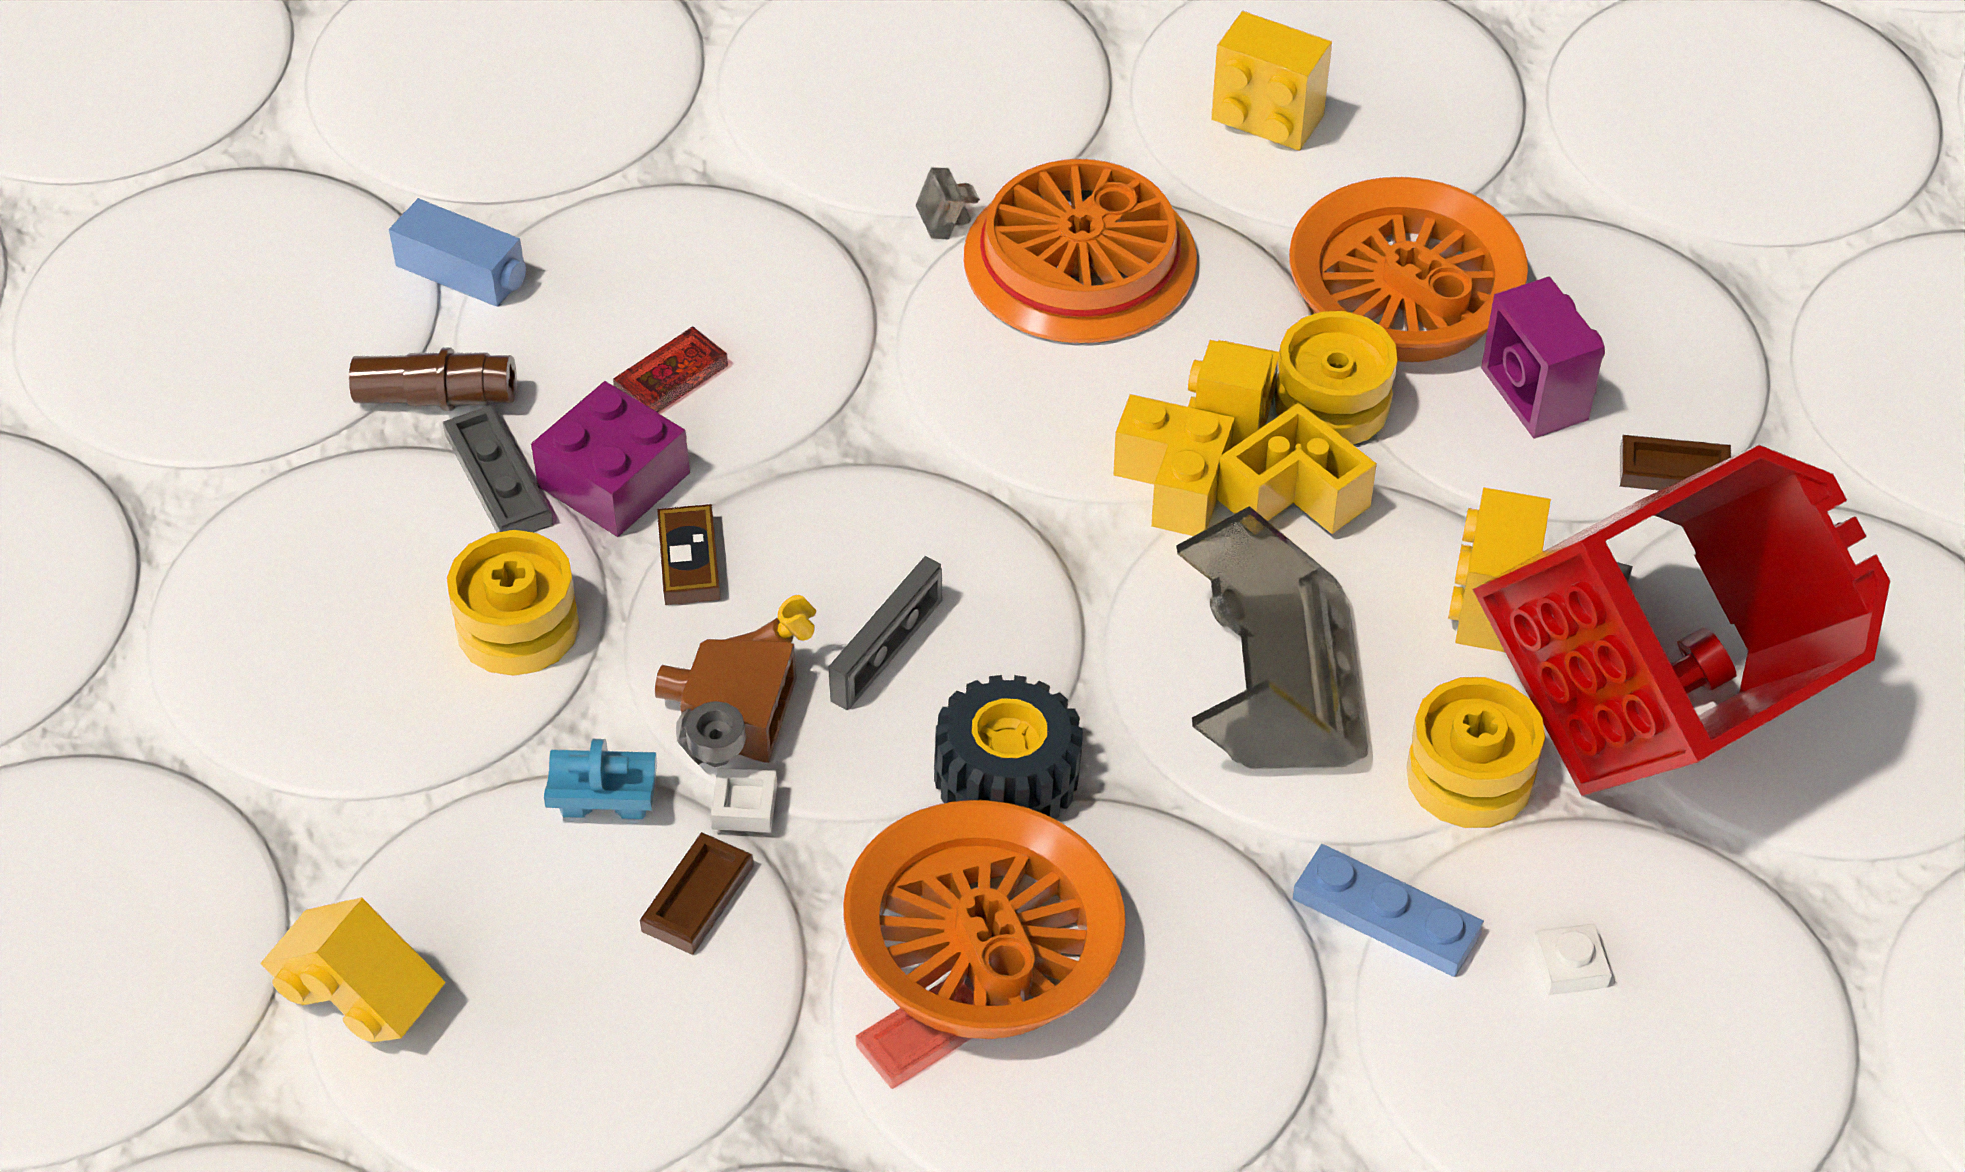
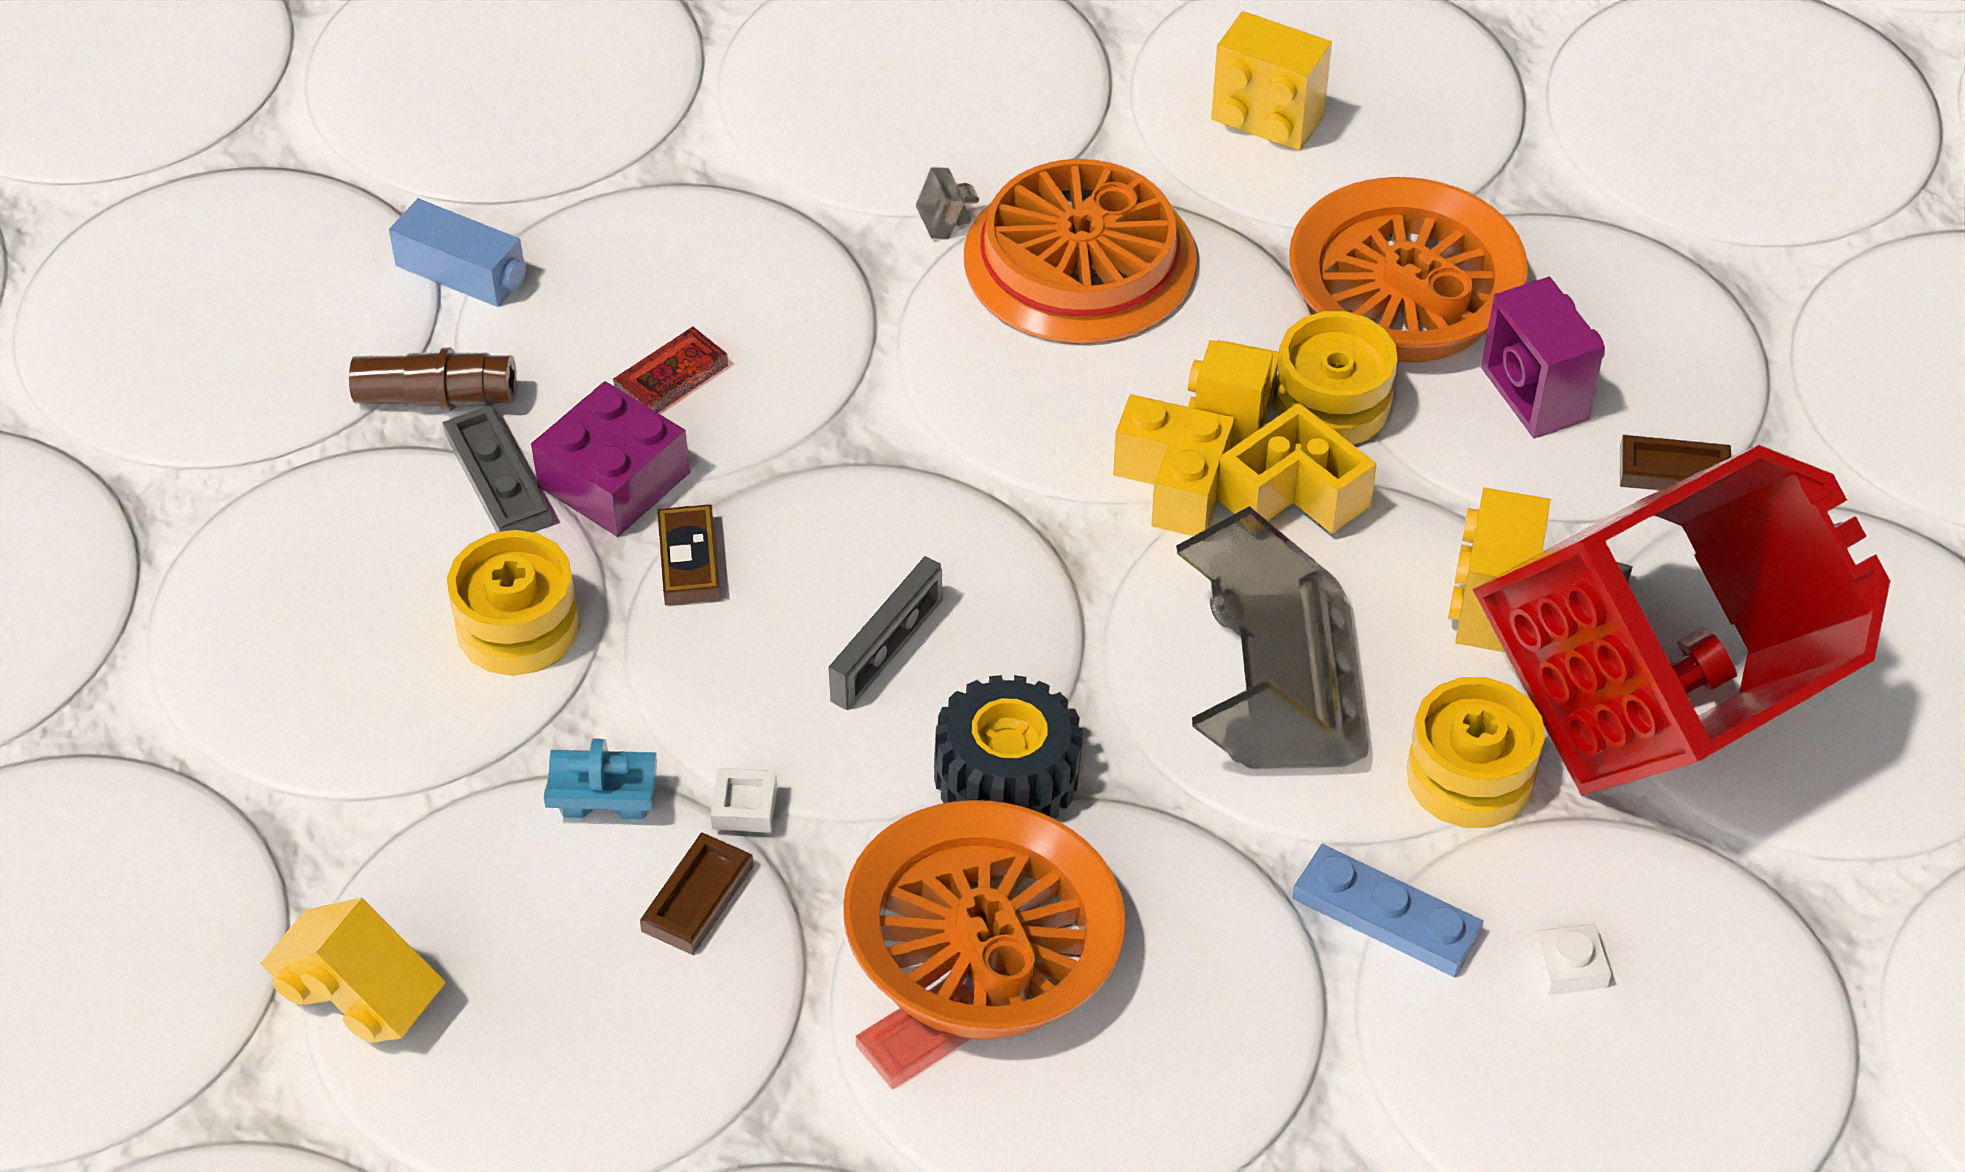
dark orange torso [655,595,816,767] -> none

